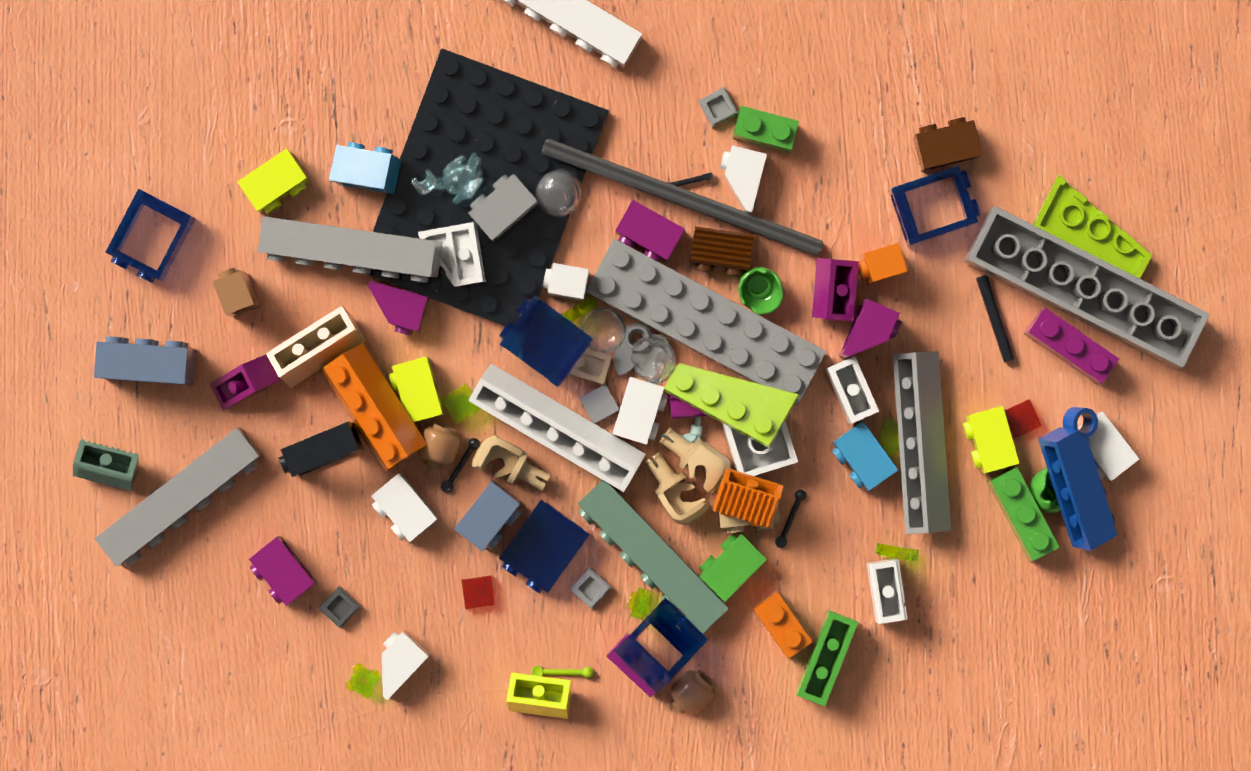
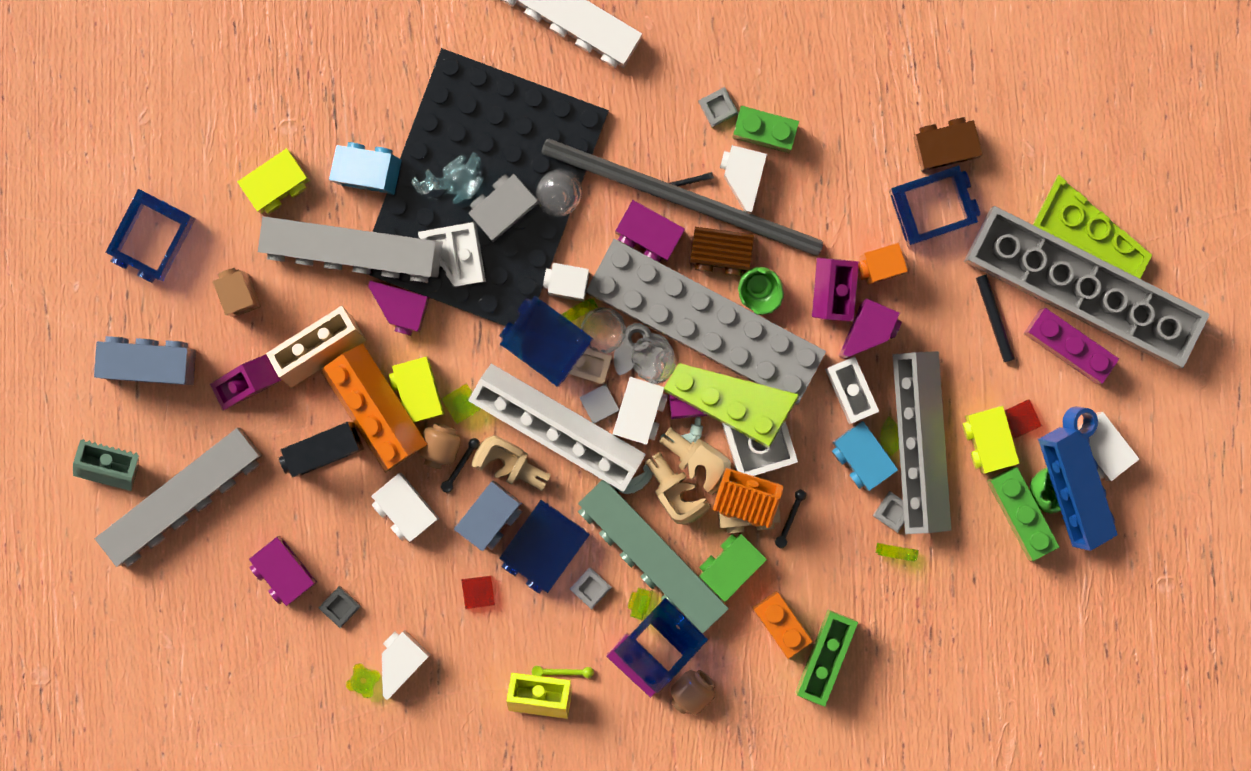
white brick [866,558,908,624] -> none
none -> light aqua piece [612,465,653,494]
none -> light grey tile [872,491,905,533]

